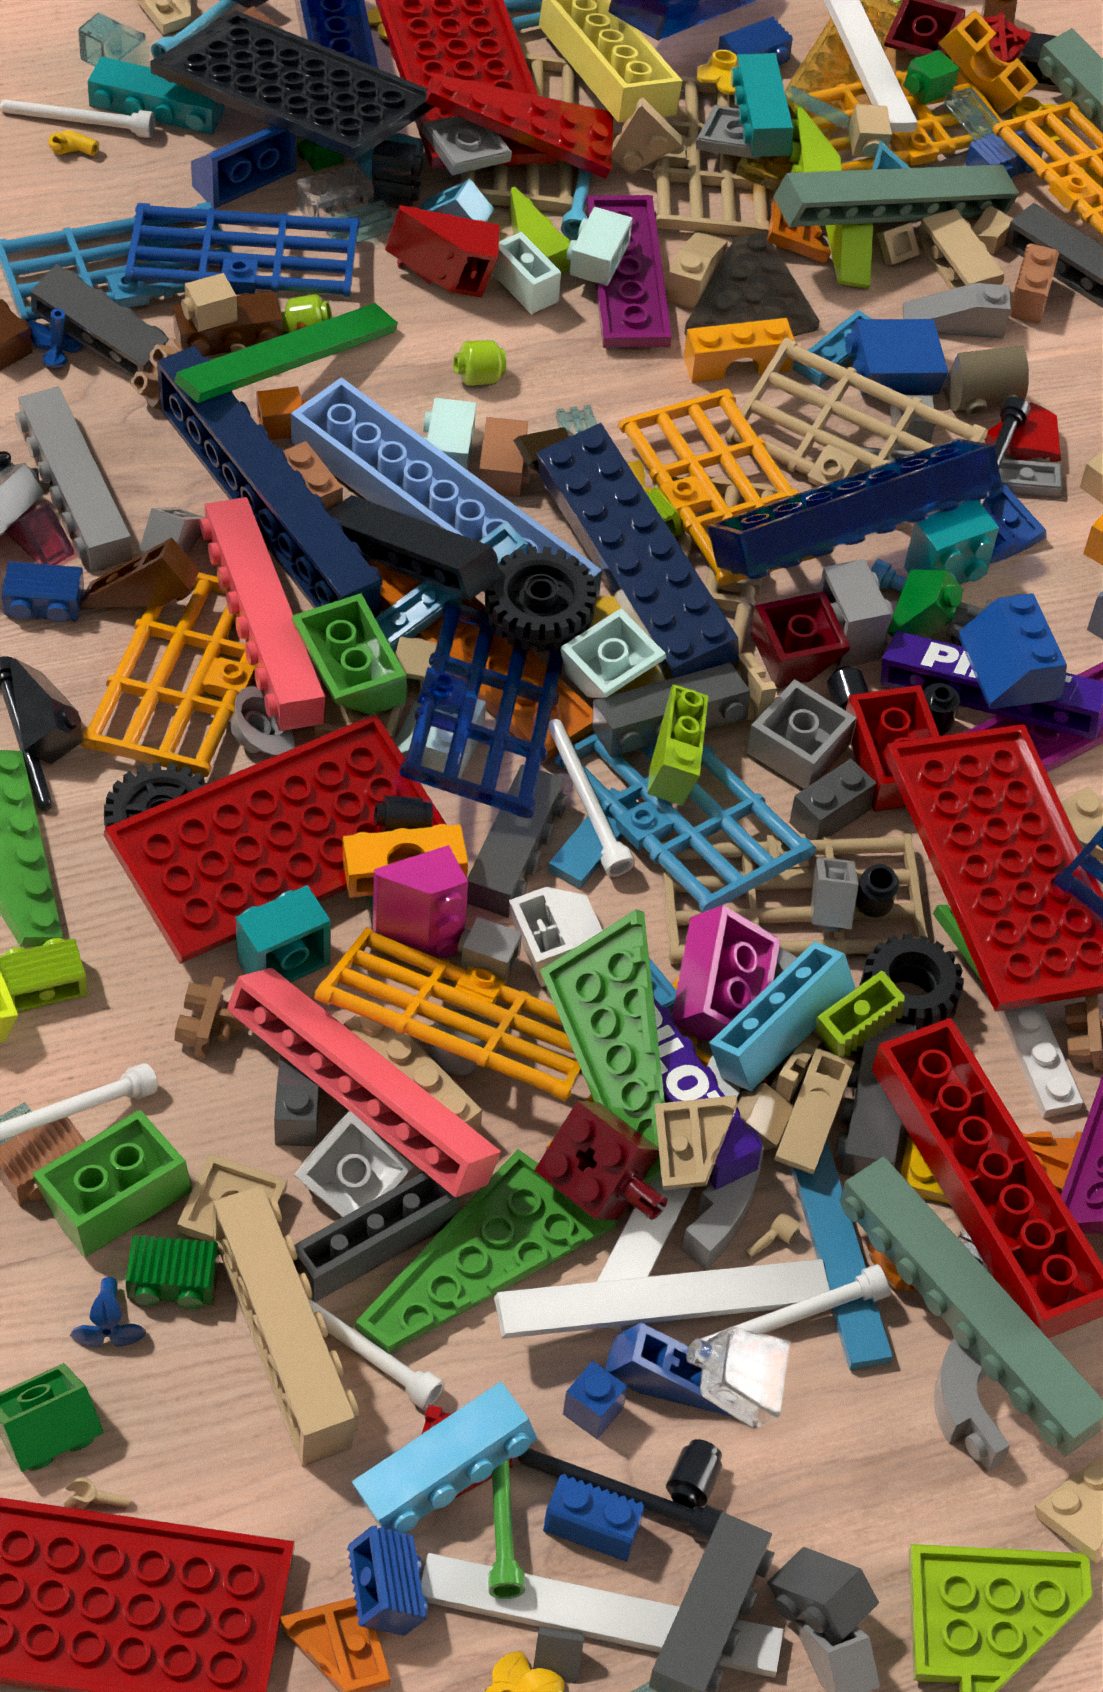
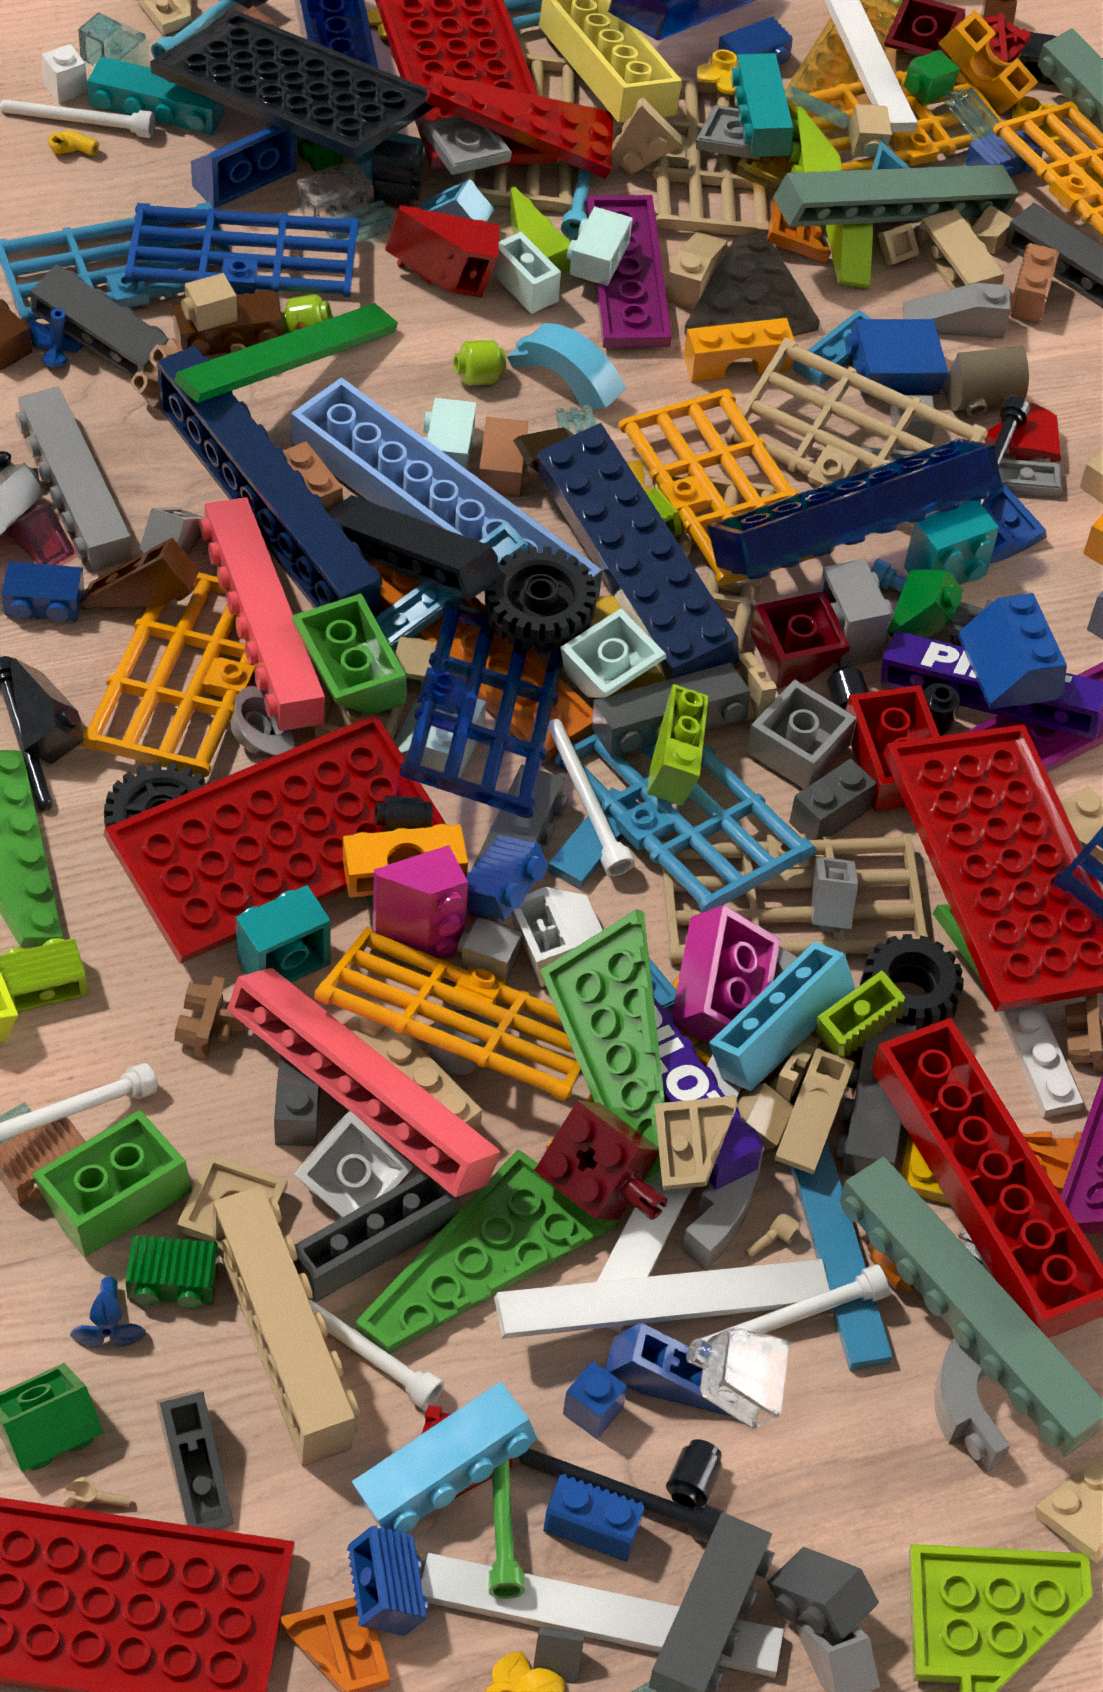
orange brick [256,386,308,440] -> none
black brick [856,864,899,918] -> none
none -> white brick [41,44,88,104]
none -> dark grey slope [156,1389,234,1529]
none -> blue brick [466,835,548,922]
none -> medium azure arch [507,323,626,410]

